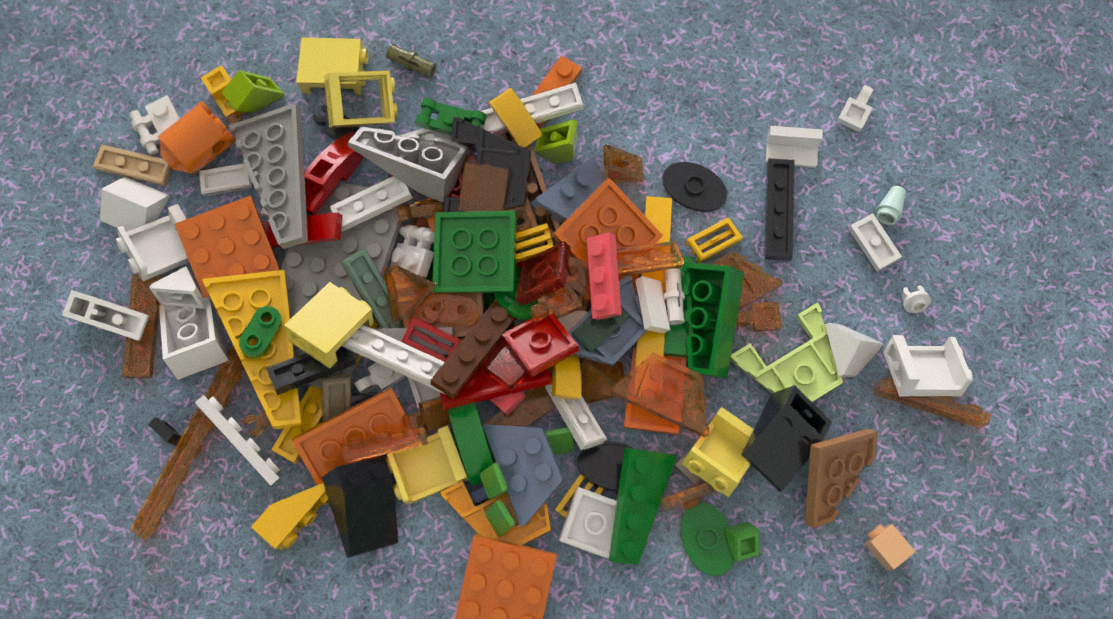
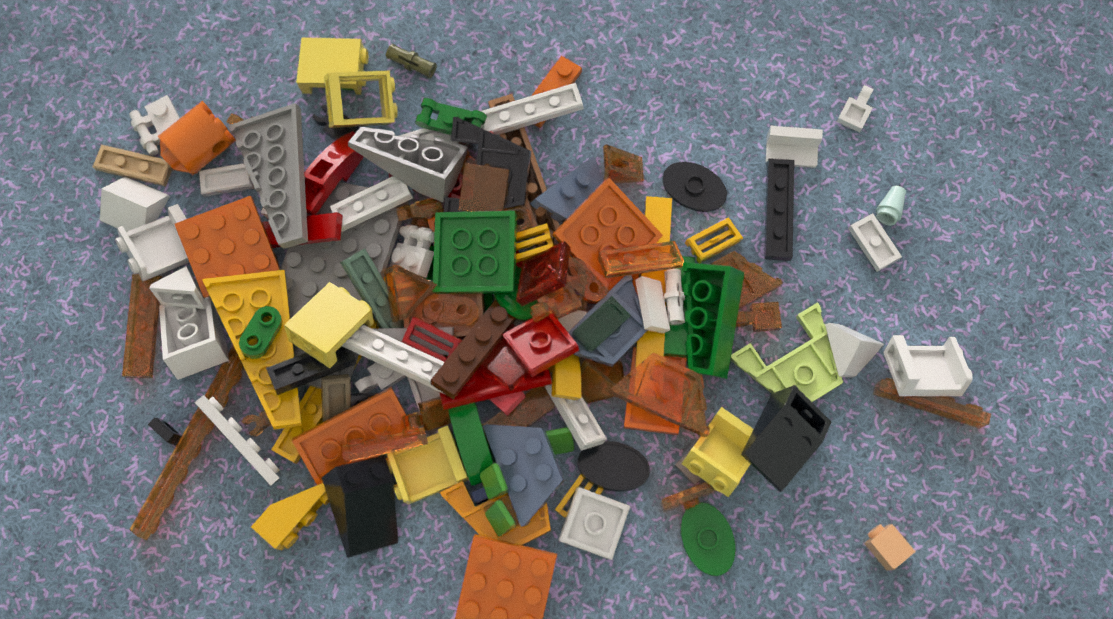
white slope [62,290,149,341] -> none
yellow slope [201,65,245,122] -> none
lime slope [222,70,285,113] -> none
yellow slope [489,88,542,148] -> none
lime slope [534,119,578,164] -> none
coral plate [587,232,622,320] -> none
green wing [608,448,677,565] -> none
bright green slope [725,522,760,562] -> none
medium nougat plate [805,428,878,528] -> none
white plate [902,286,931,313] -> none

